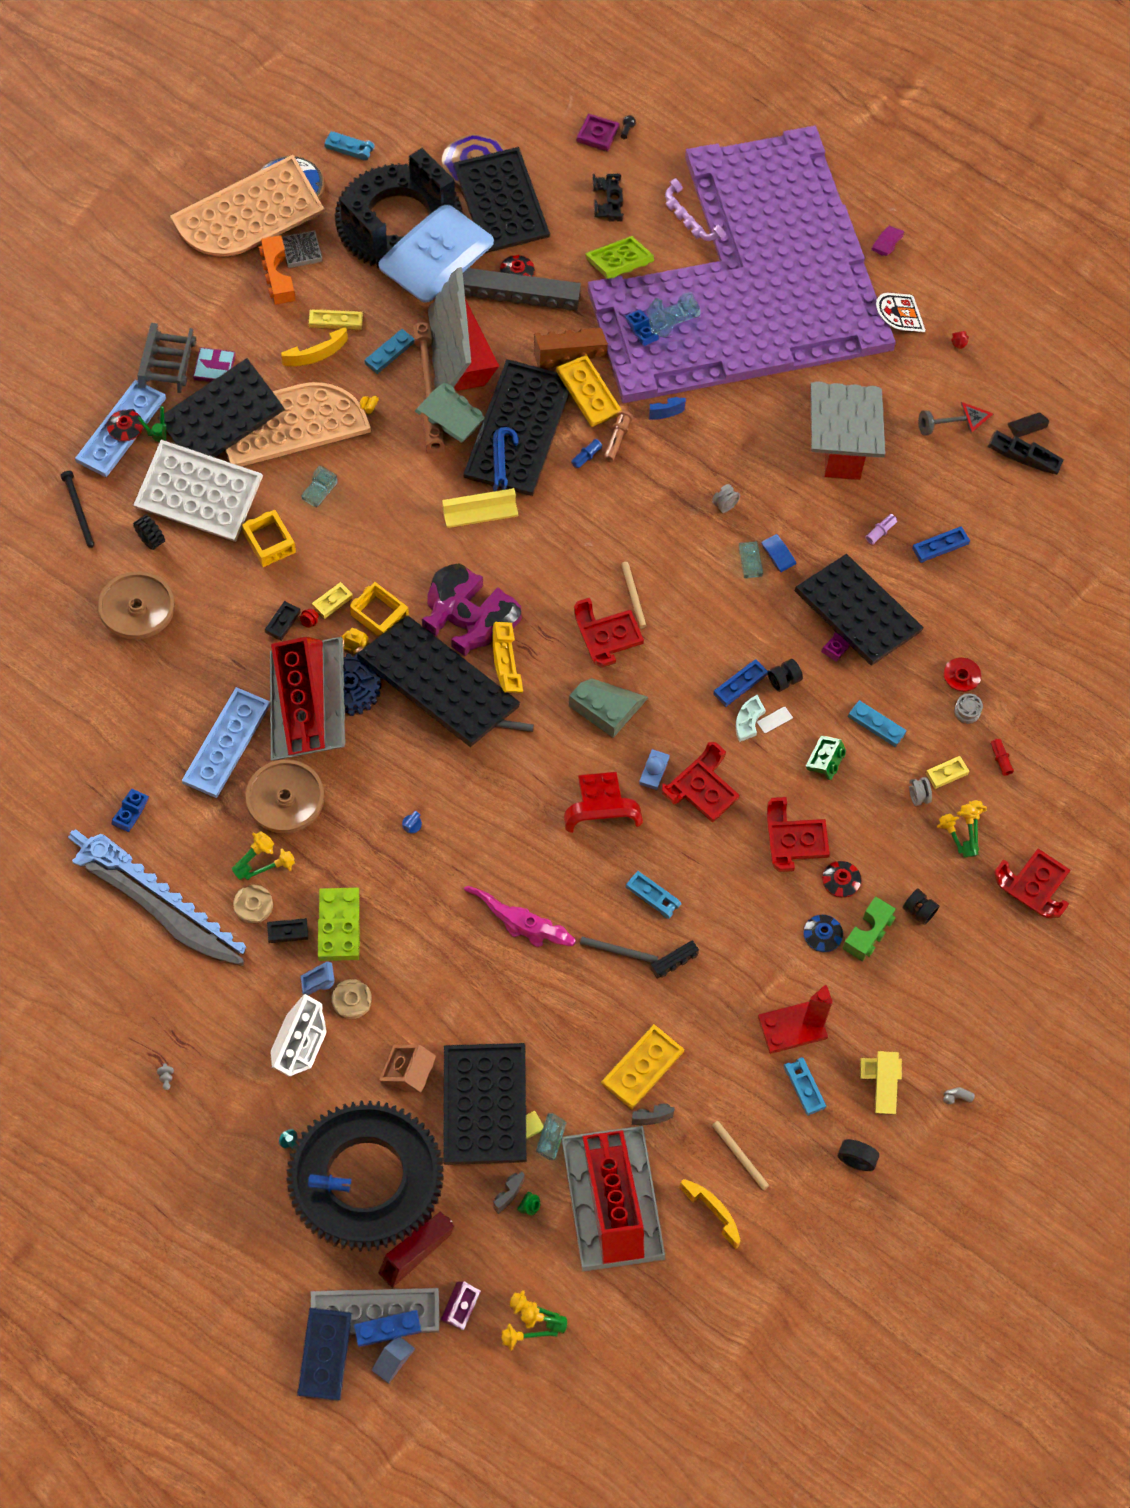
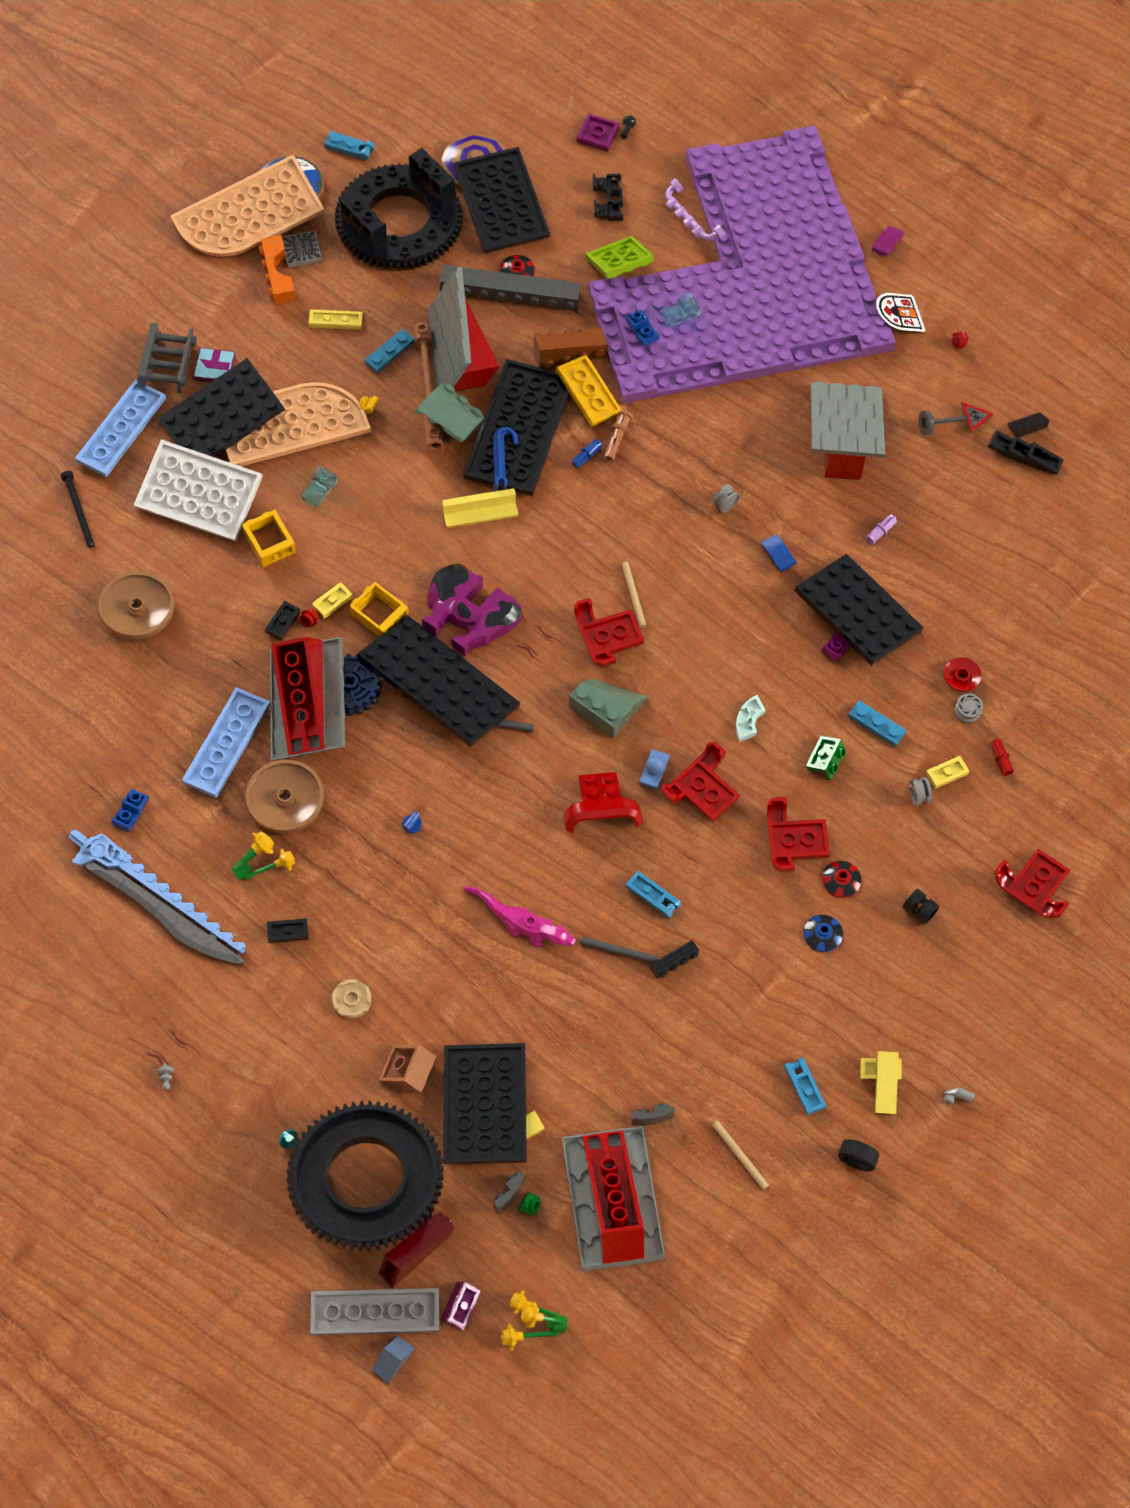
dish [107,410,143,441] -> none
black tyre [133,514,165,550] -> none
green plant [138,406,167,442] -> none
tan tile [233,885,273,924] -> none
white wedge [271,994,327,1077] -> none
yellow slope [281,327,348,366] -> none
dark blue tile [297,1308,352,1401] -> none
medium blue tile [301,962,335,995] -> none
blue axle [308,1174,351,1193] -> none
lime piece [318,888,360,961] -> none
yellow piece [341,628,369,655] -> none
blue plate [354,1310,422,1347] -> none
light blue wedge [379,205,494,302] -> none
yellow slope [493,622,523,693] -> none
clear light blue plate [536,1113,567,1160] -> none
yellow tile [601,1024,685,1110] -> none
clear light blue plate [647,298,677,337] -> none
blue slope [649,397,686,420] -> none
yellow slope [679,1179,740,1249] -> none
blue plate [713,659,768,707] -> none
clear light blue plate [739,541,763,578] -> none
white sticker [757,707,793,733] -> none
red piece [758,985,833,1054] -> none
black wheel [768,659,803,692] -> none
bright green arch [843,896,896,961] -> none
blue plate [912,526,970,563] -> none
plant [937,800,987,858] -> none

